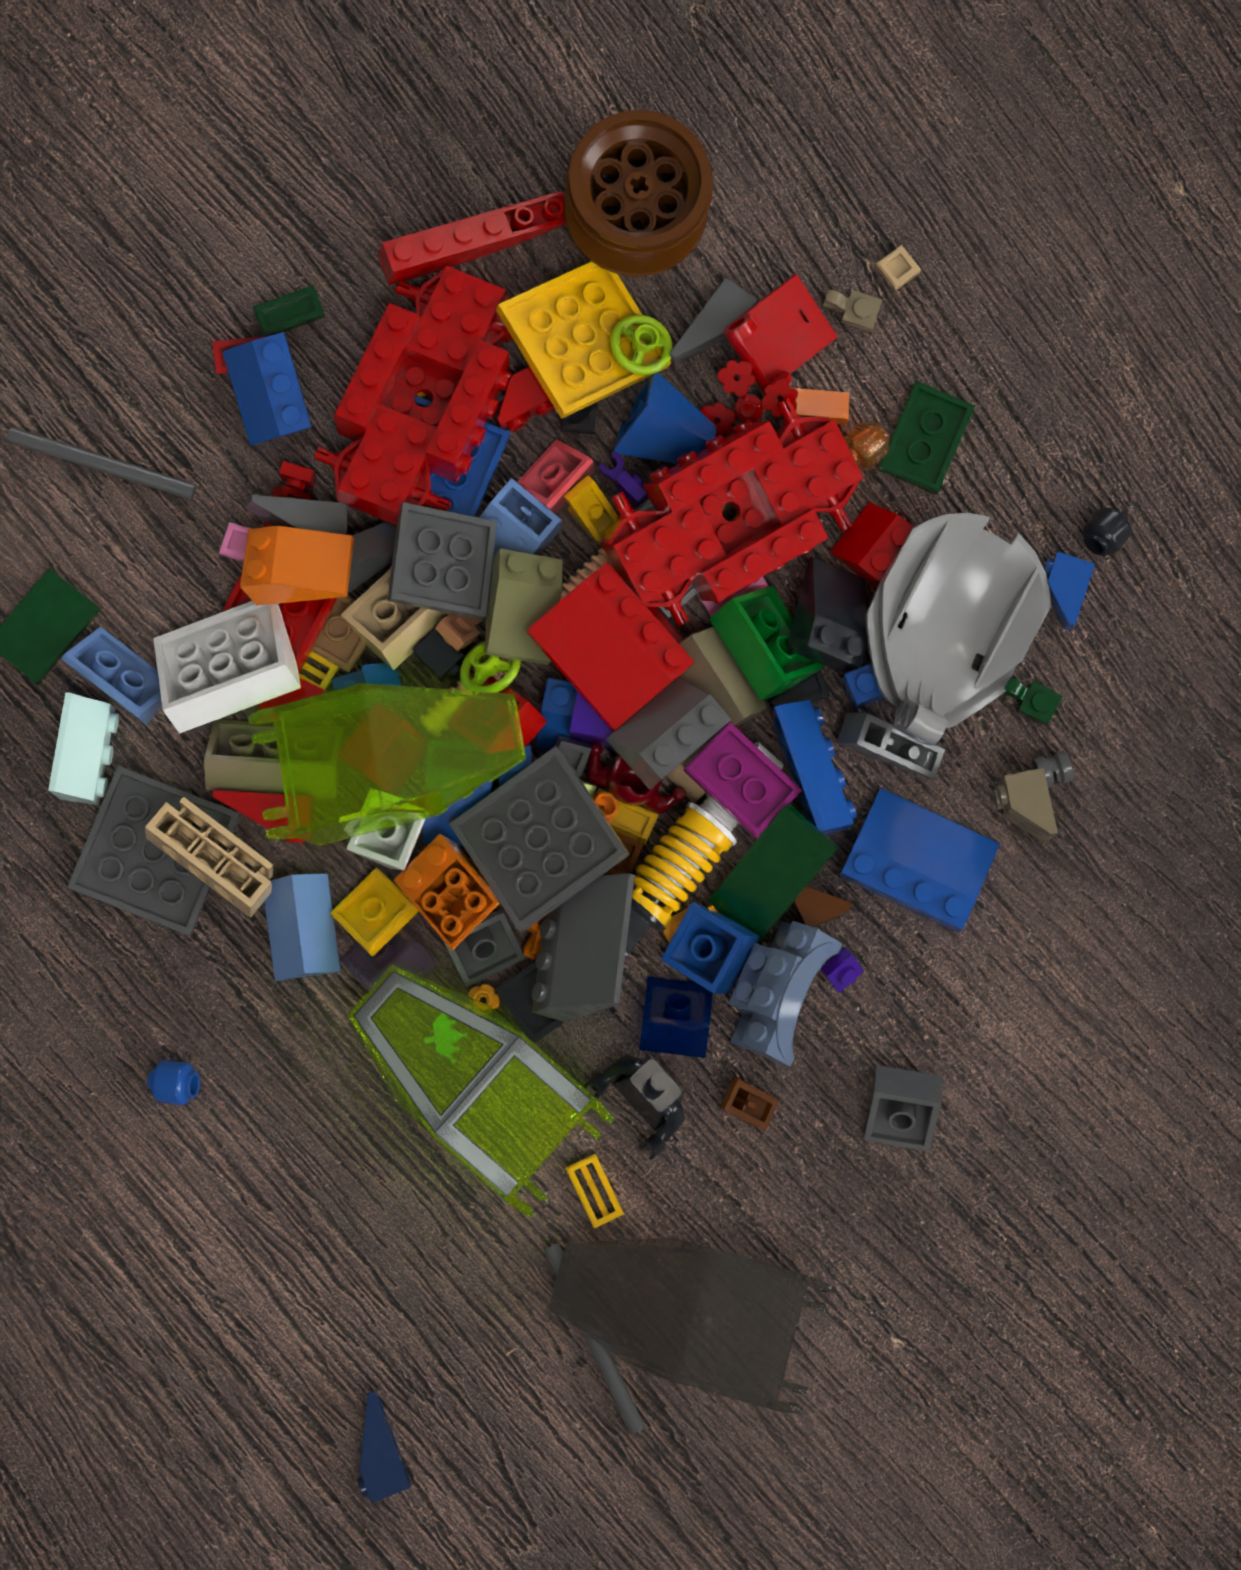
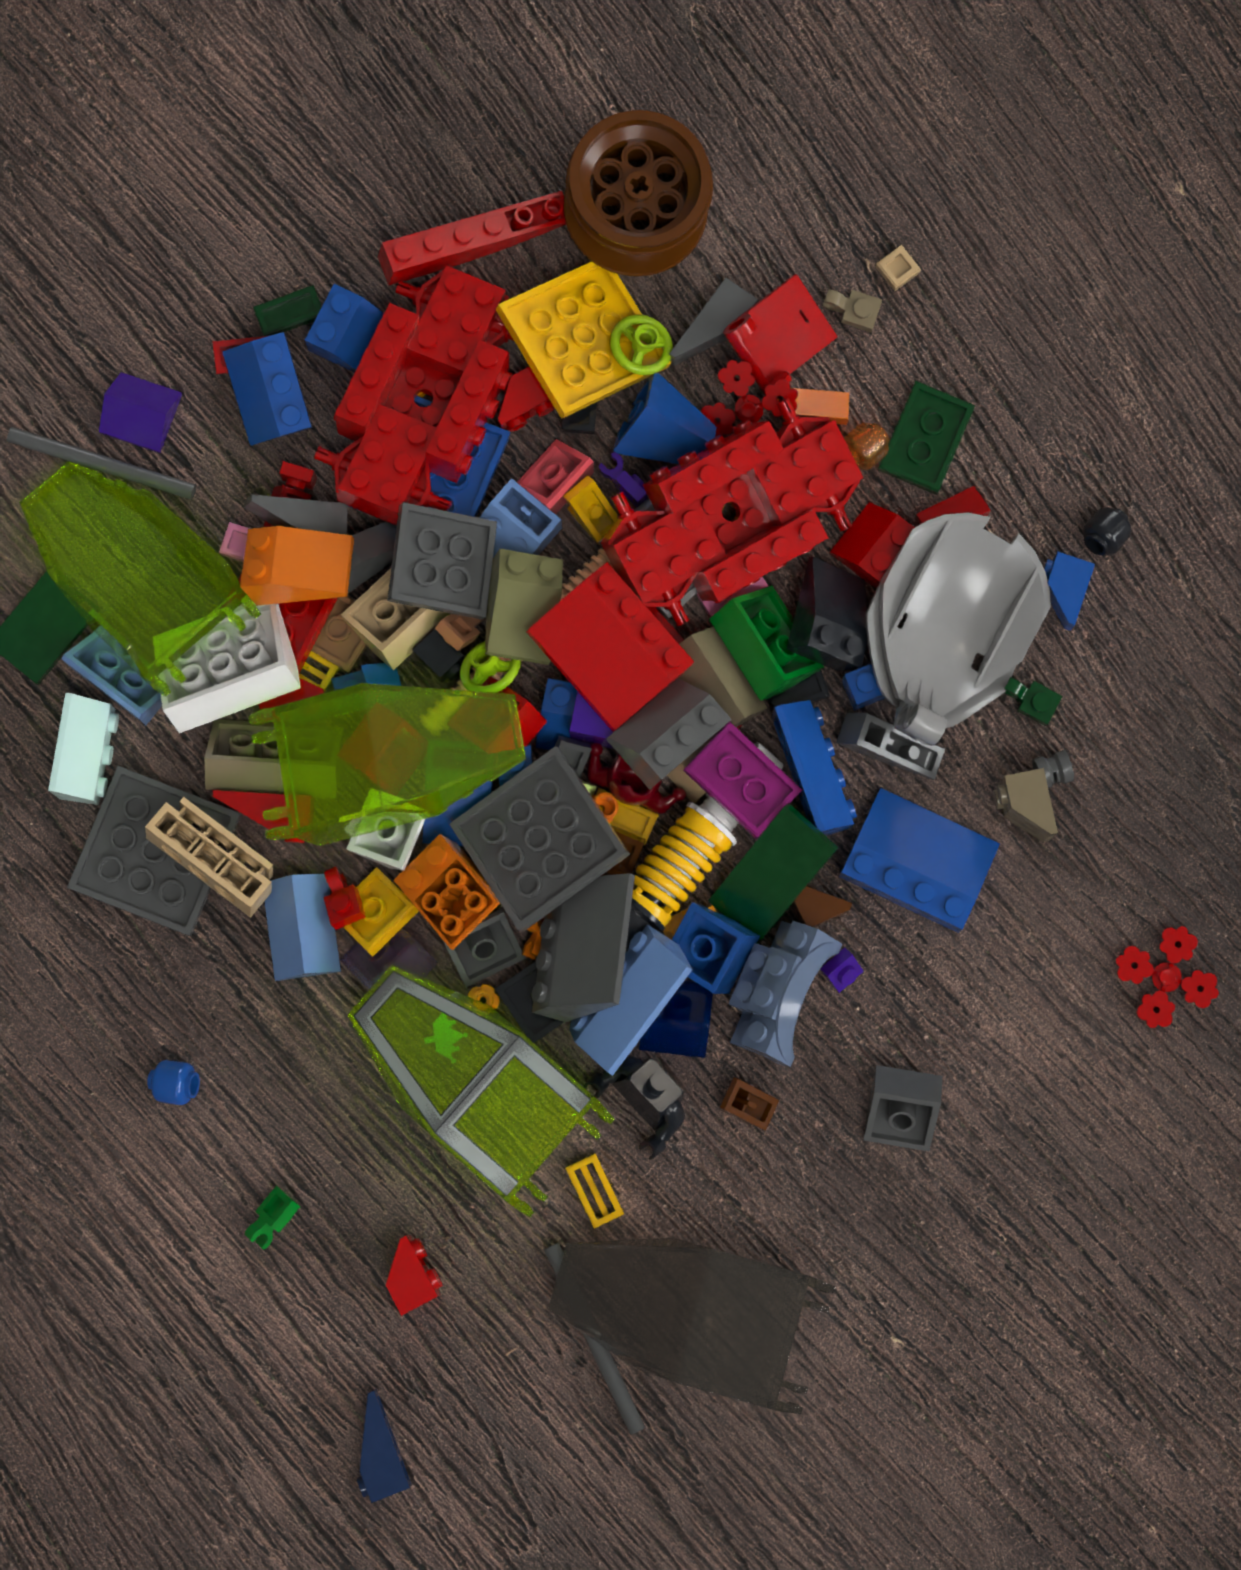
none -> clear neon green windscreen [19,461,261,697]
none -> dark purple slope [99,372,182,453]
none -> green plate [244,1185,301,1250]
none -> blue slope [305,284,384,373]
none -> red plate [323,866,366,930]
none -> red slope [386,1235,443,1316]
none -> medium blue slope [569,924,693,1076]
none -> red slope [916,486,990,524]
none -> red plant [1116,926,1219,1028]

